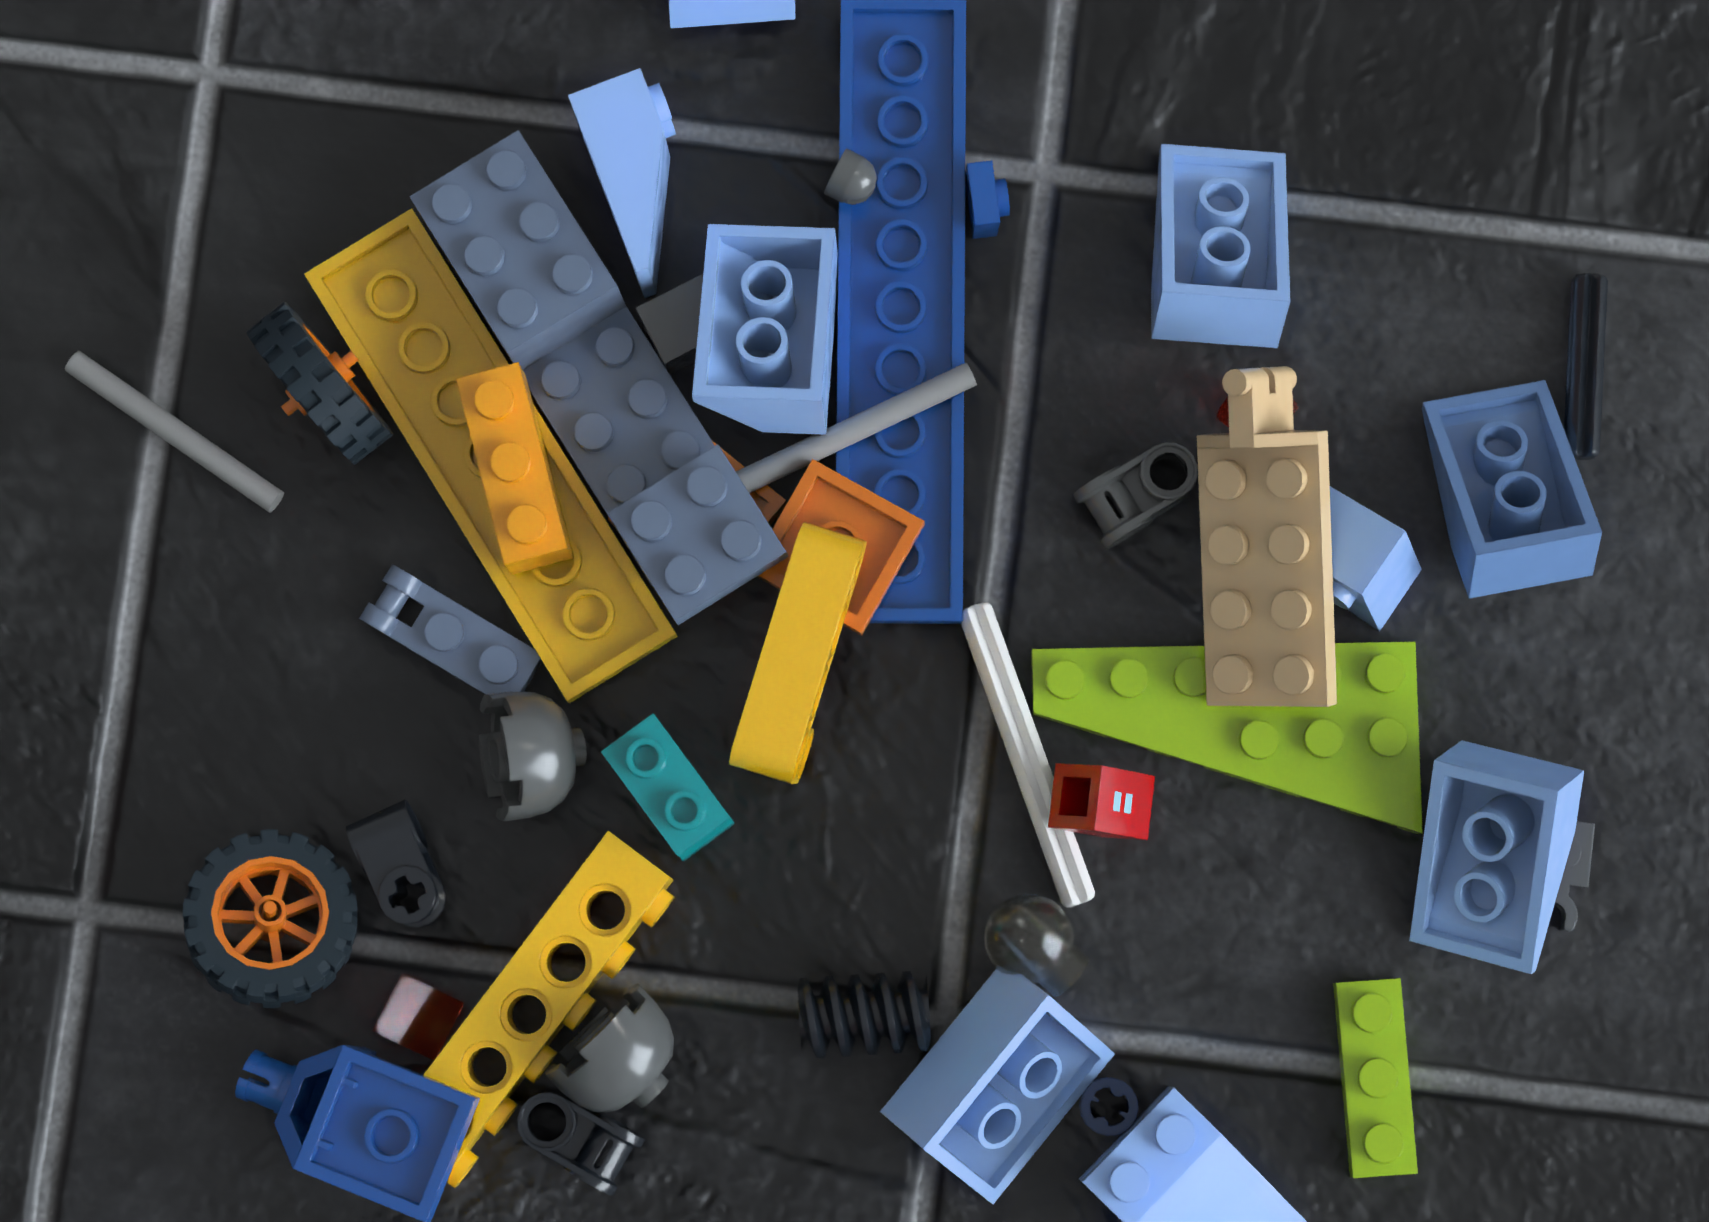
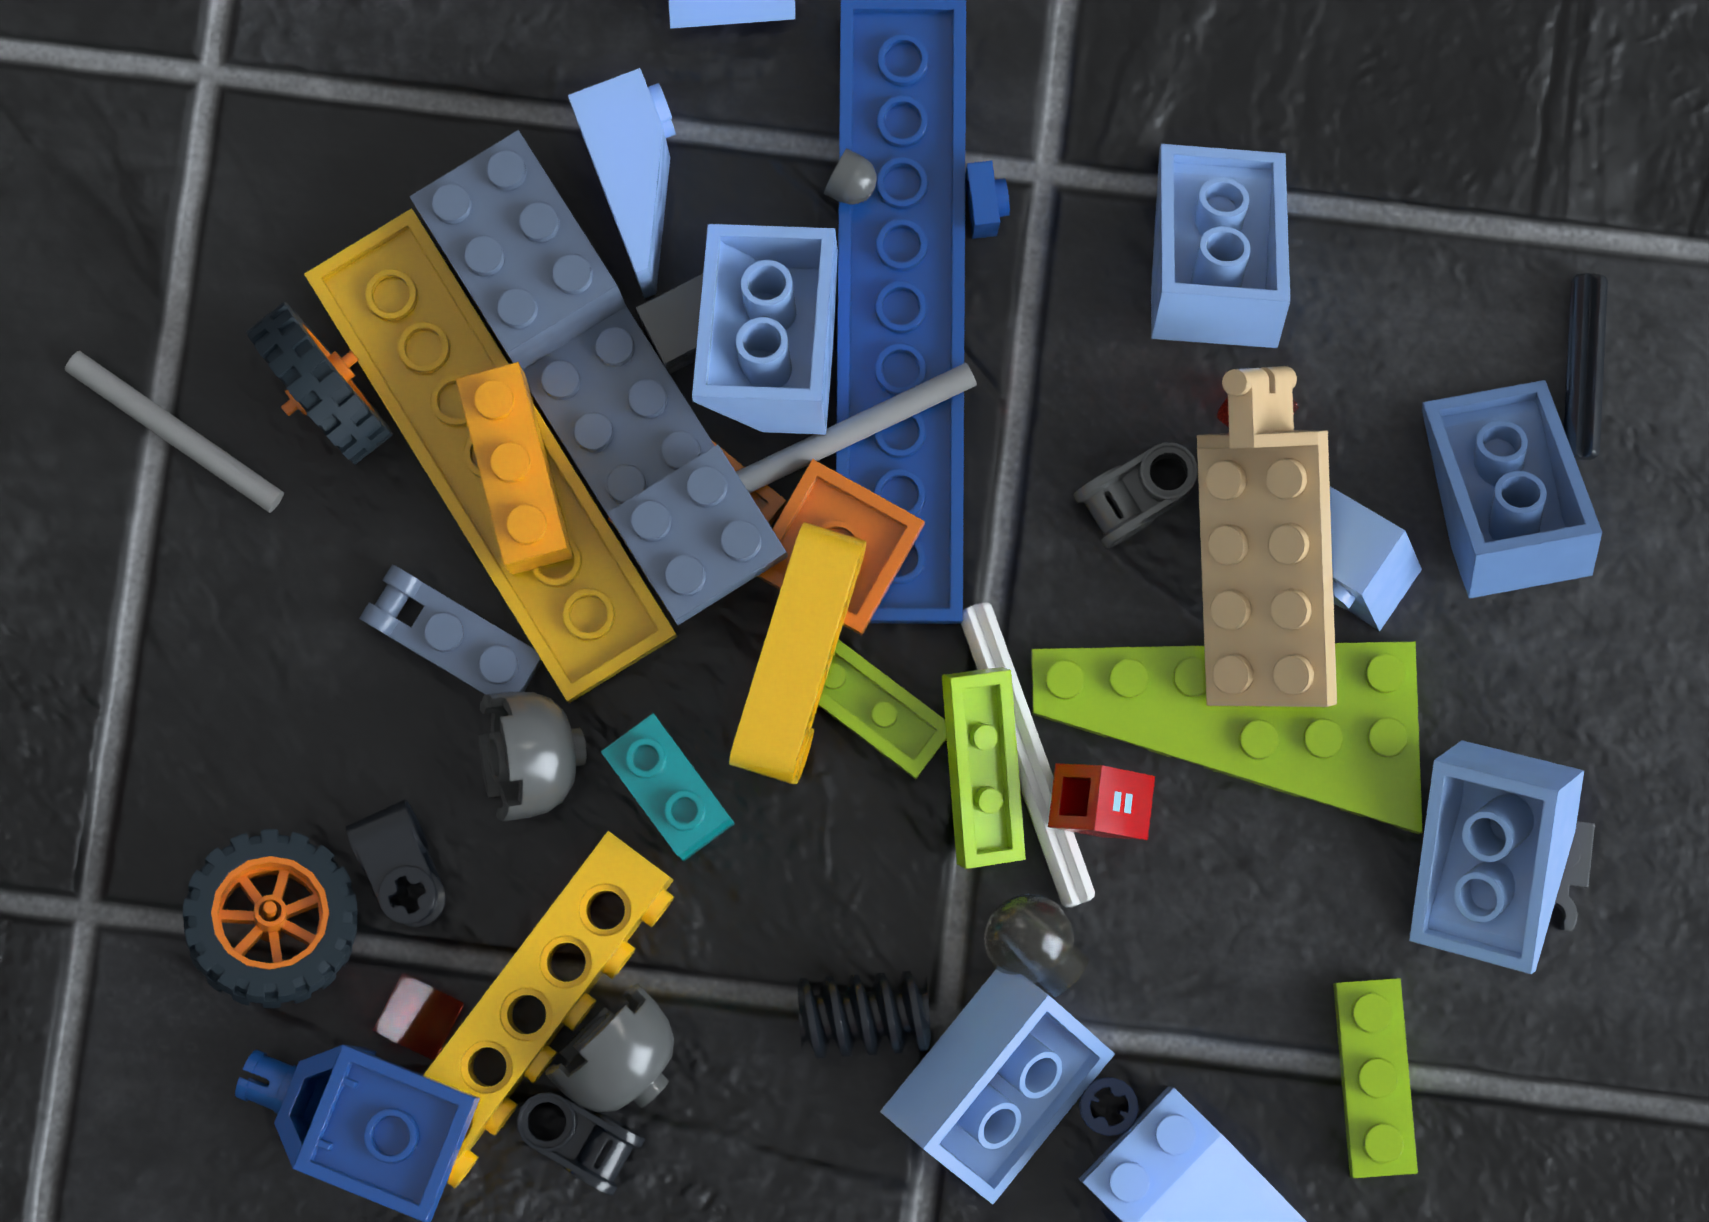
none -> lime plate [818,640,947,780]
none -> lime plate [942,667,1026,869]

